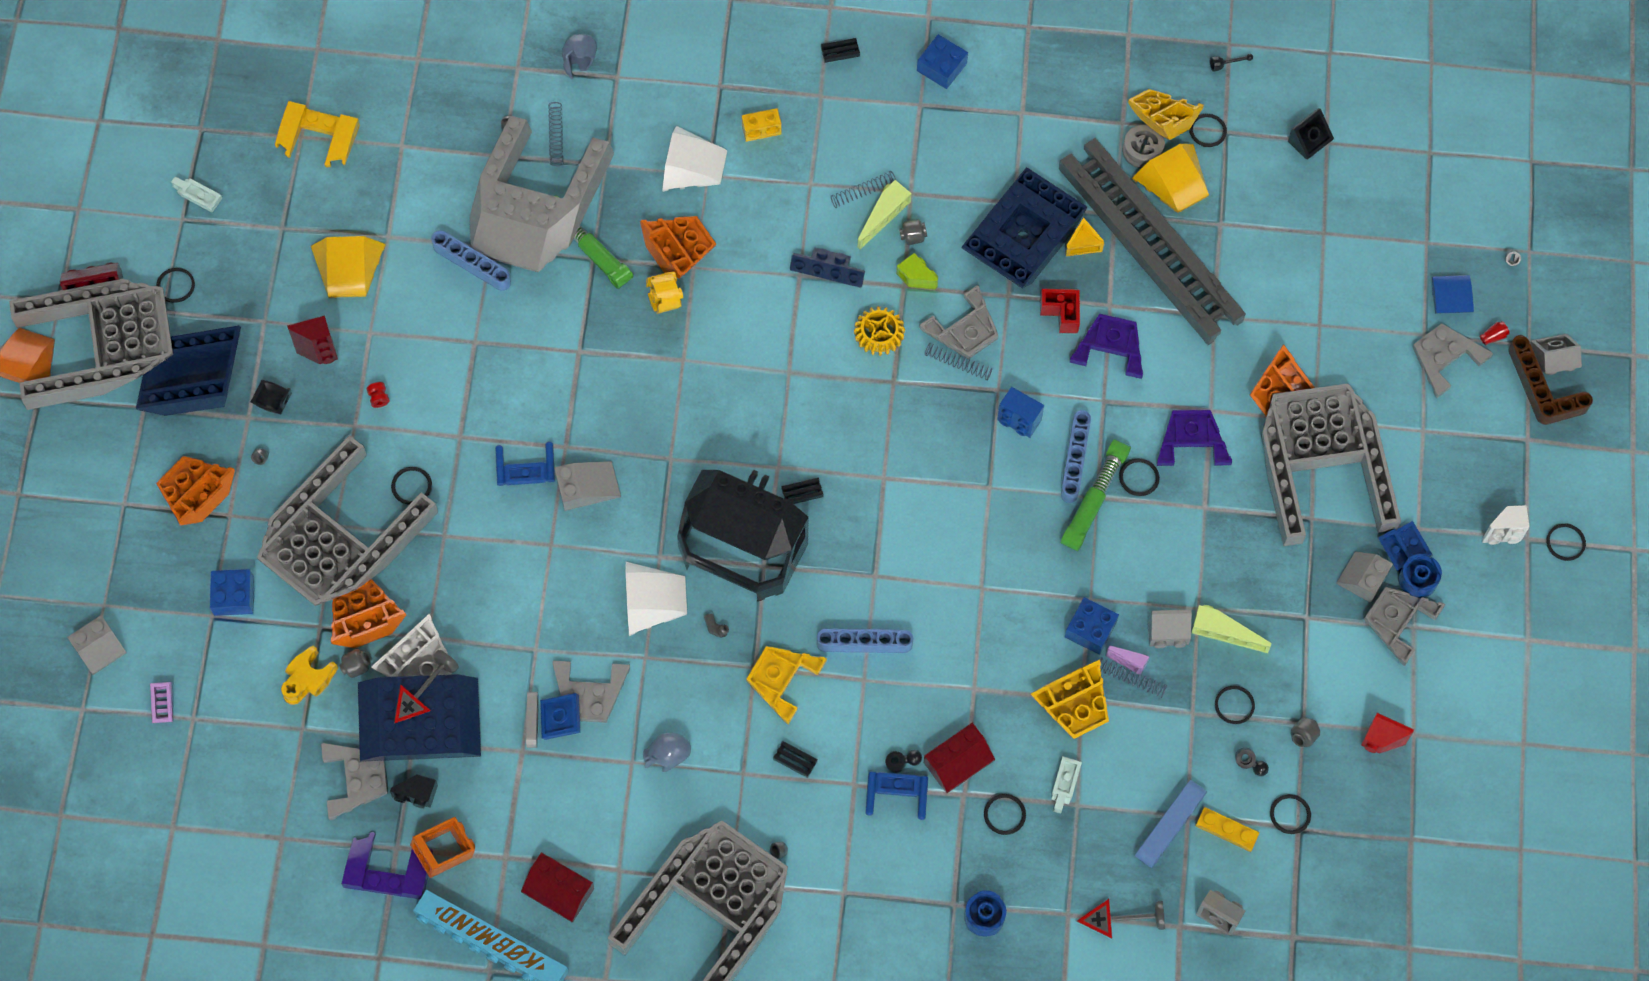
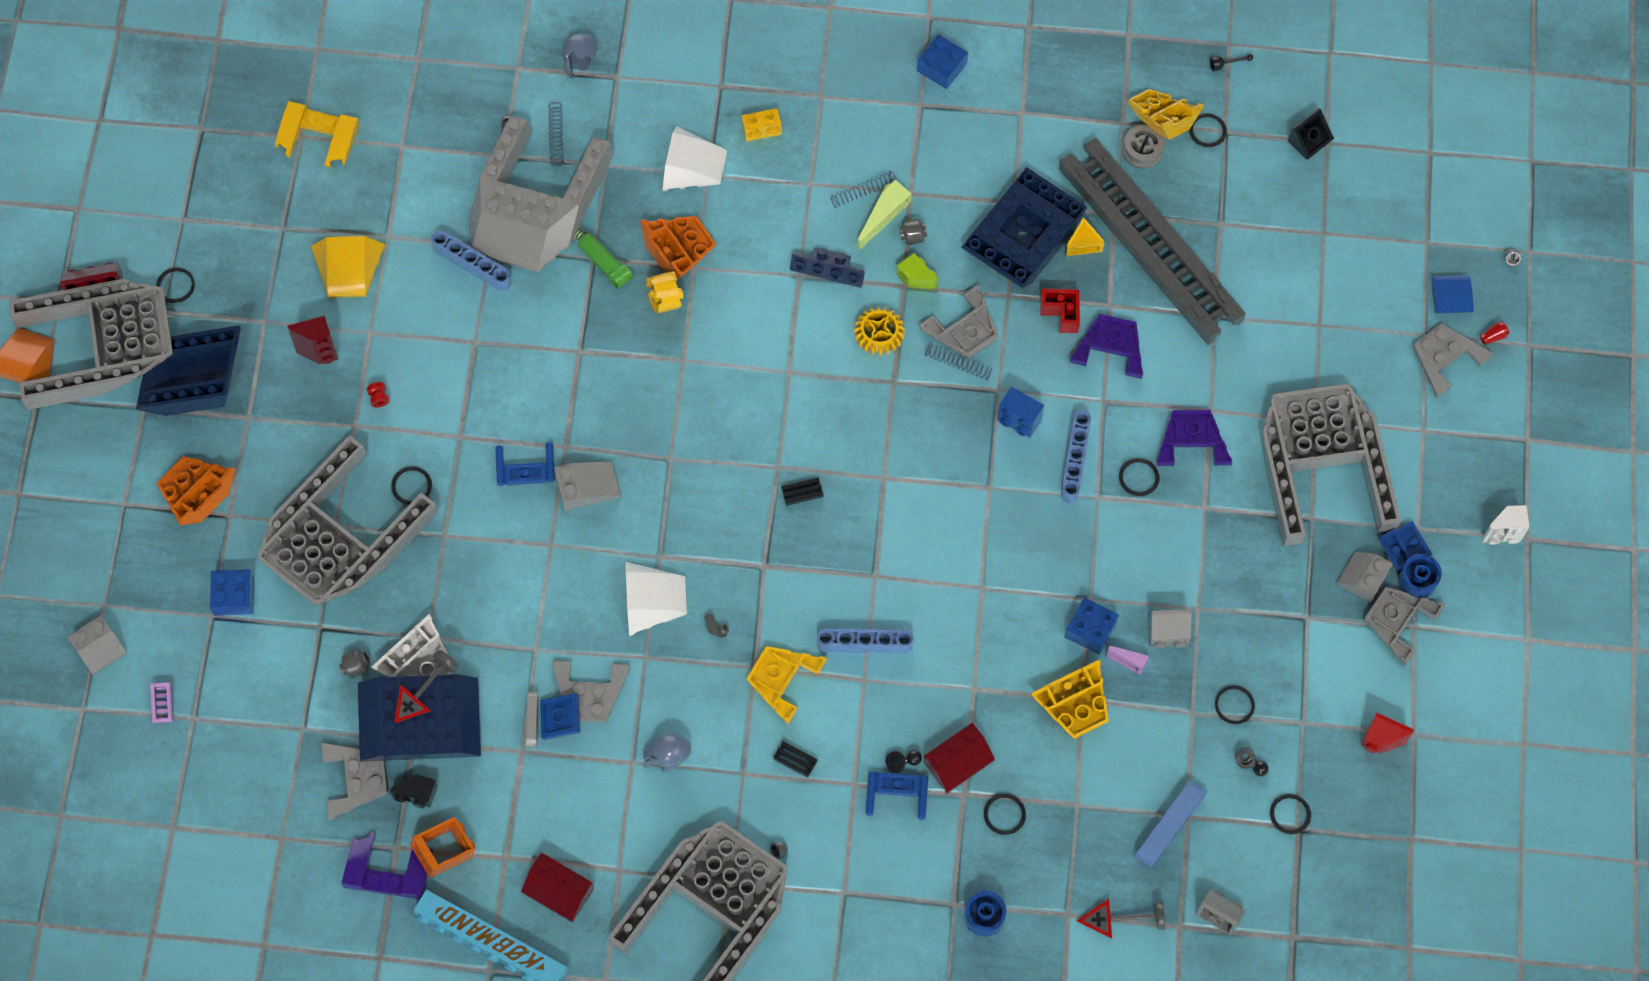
light aqua hinge [171,177,222,212] -> none
black piece [250,380,292,415] -> none
flat silver hinge [251,448,268,465] -> none
yellow piece [281,646,338,705] -> none
orange wedge [331,579,406,648] -> none
black windscreen [677,470,809,602] -> none
black tile [821,38,860,63] -> none
light aqua hinge [1052,757,1082,814] -> none
bright green piece [1060,439,1131,551] -> none
sand blue piece [1100,657,1167,698] -> none
yellow wedge [1132,144,1209,213] -> none
yellowish green slope [1191,605,1271,653] -> none
yellow plate [1196,807,1260,852] -> none
orange wedge [1249,344,1315,417] -> none
dark grey head [1290,718,1320,747] -> none
reddish brown beam [1508,335,1593,425] -> none
light grey slope [1531,334,1582,375] -> none
black piece [1546,524,1586,561] -> none

